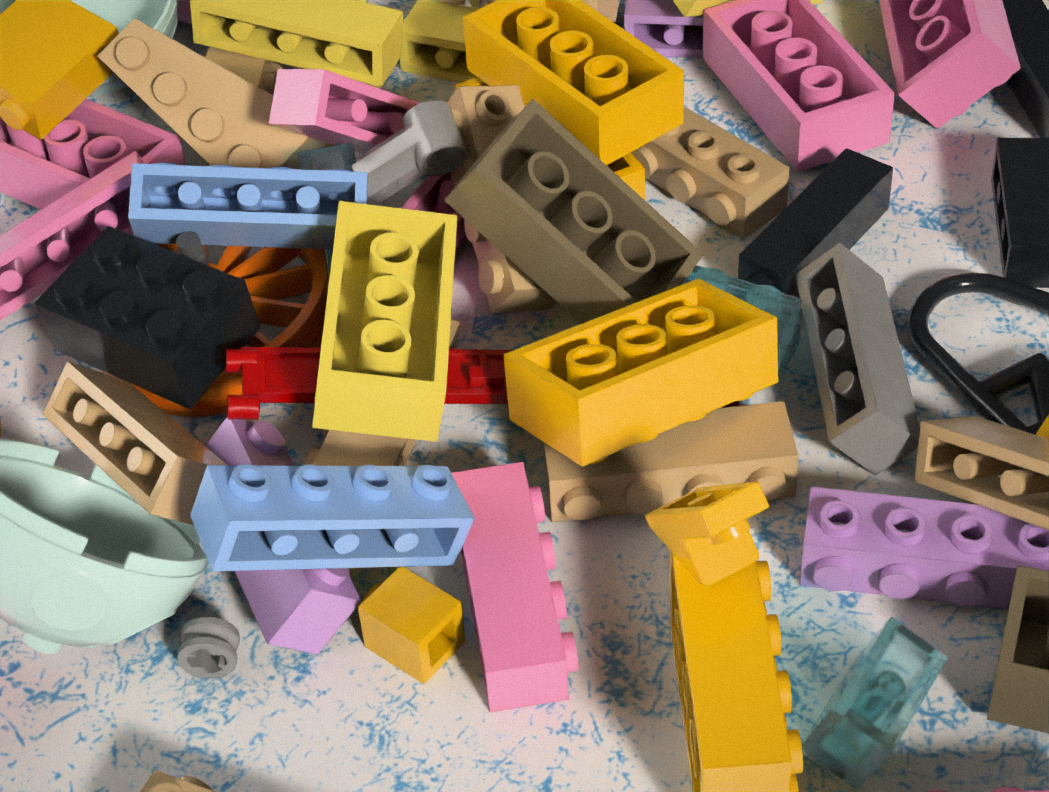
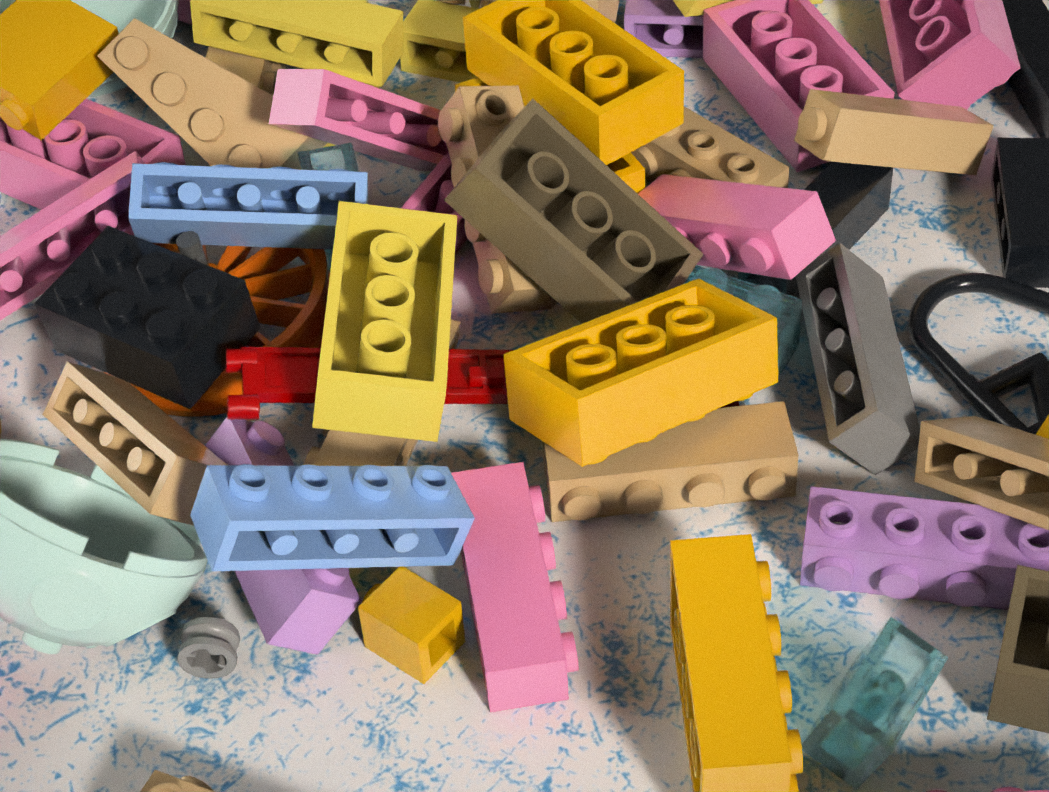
light grey piece [352,100,467,203] -> none
yellow slope [645,481,770,586] -> none
none -> bright pink brick [638,174,836,280]
none -> tan brick [794,89,994,175]

